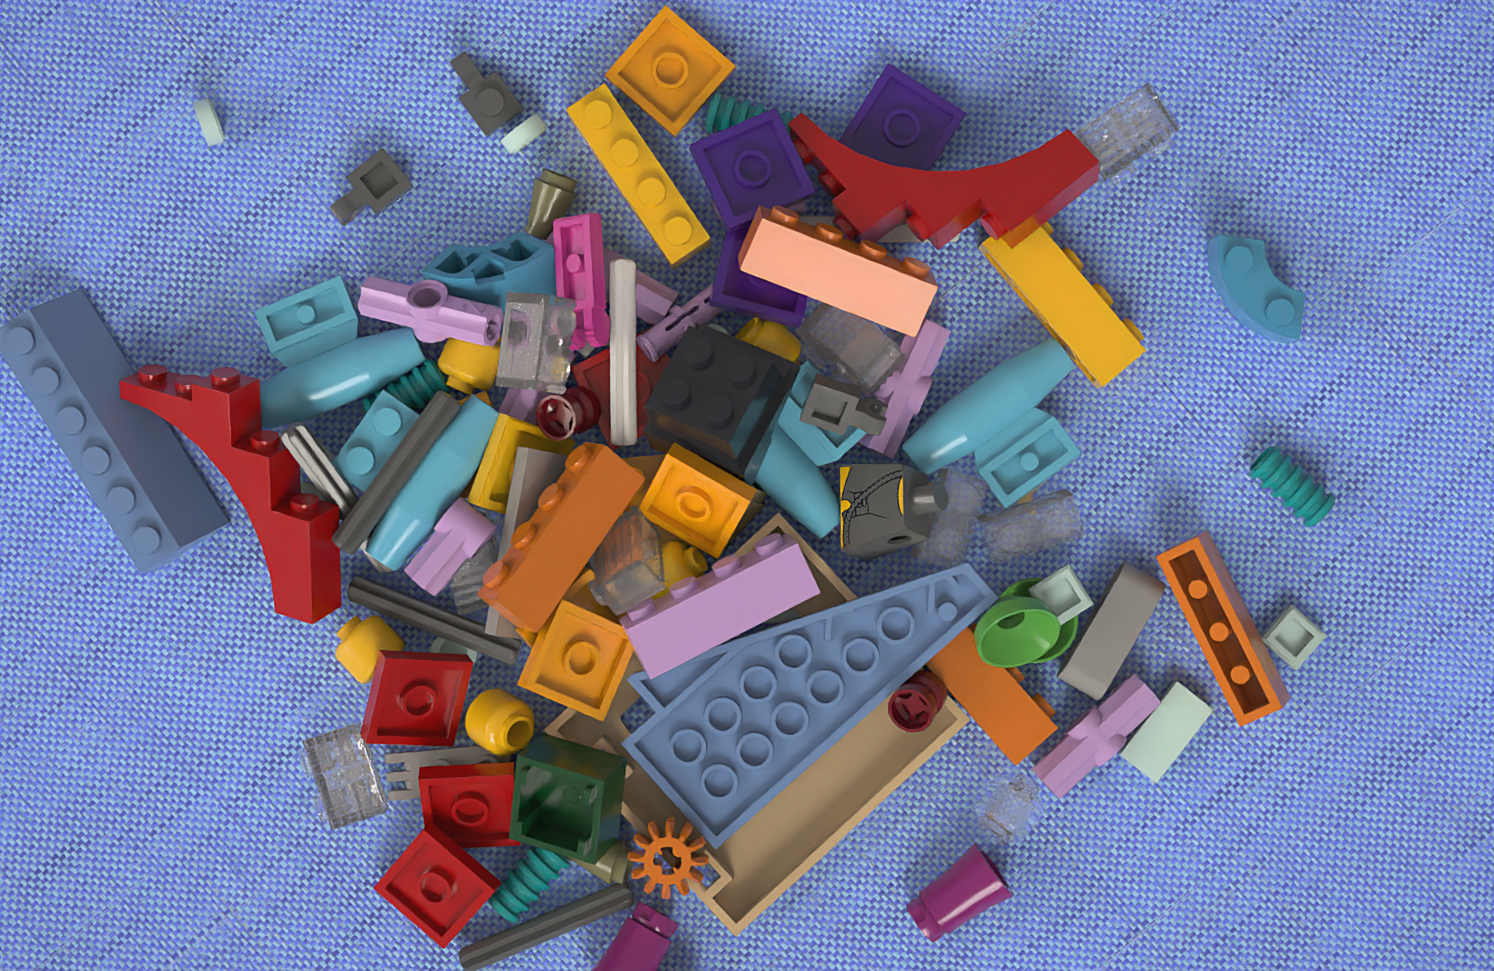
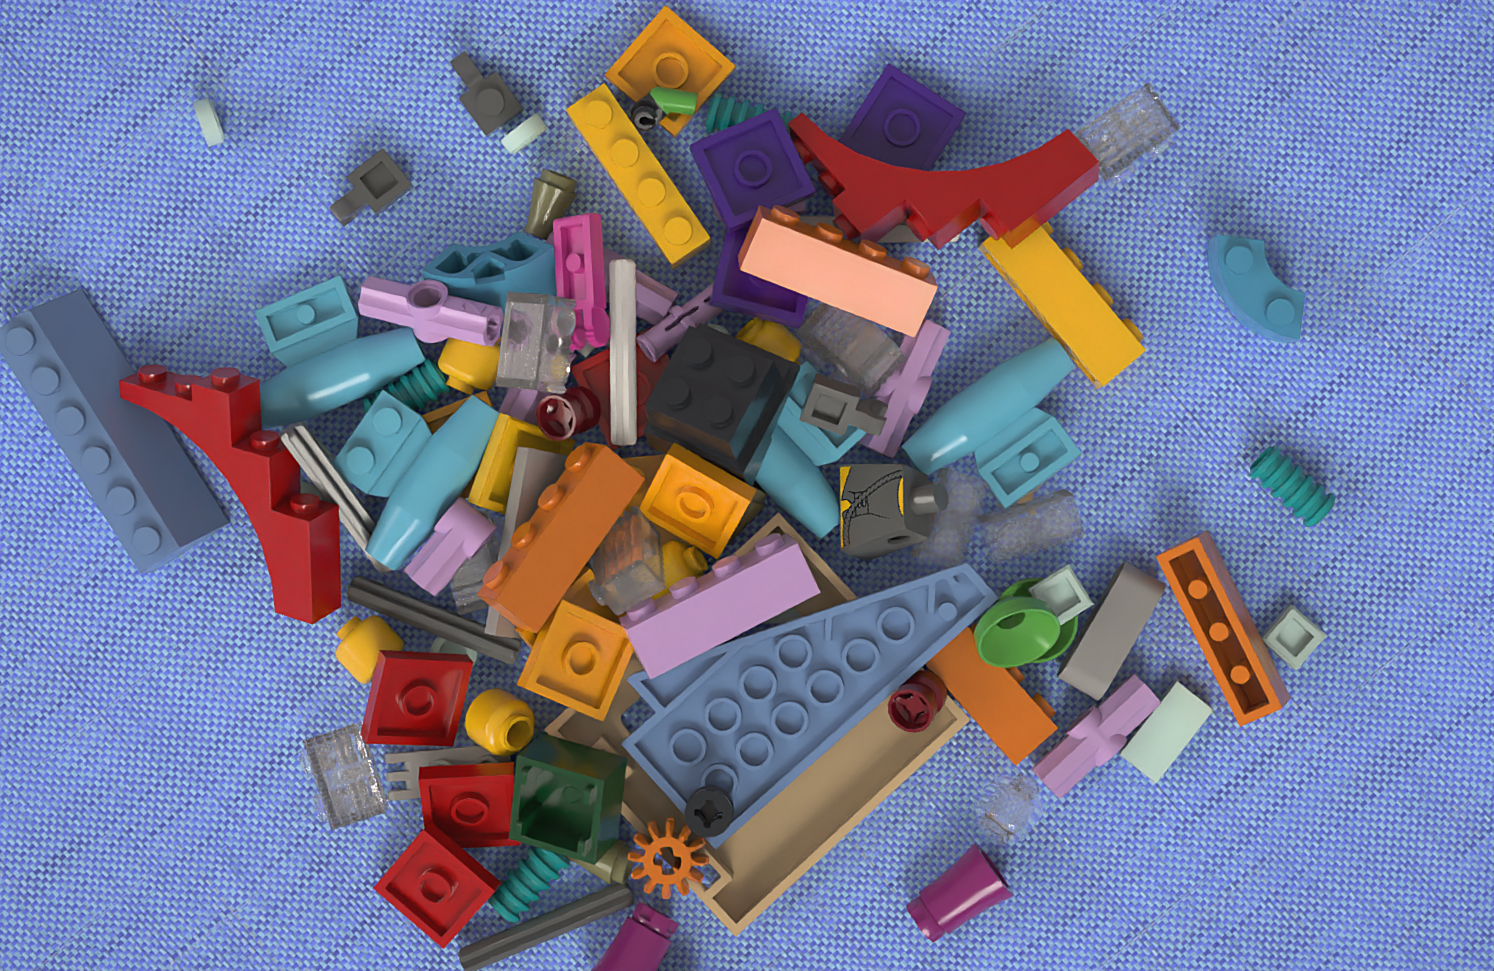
dark grey axle [332,390,460,555] -> none
none -> arm [631,86,698,131]
none -> black wheel [685,785,734,838]

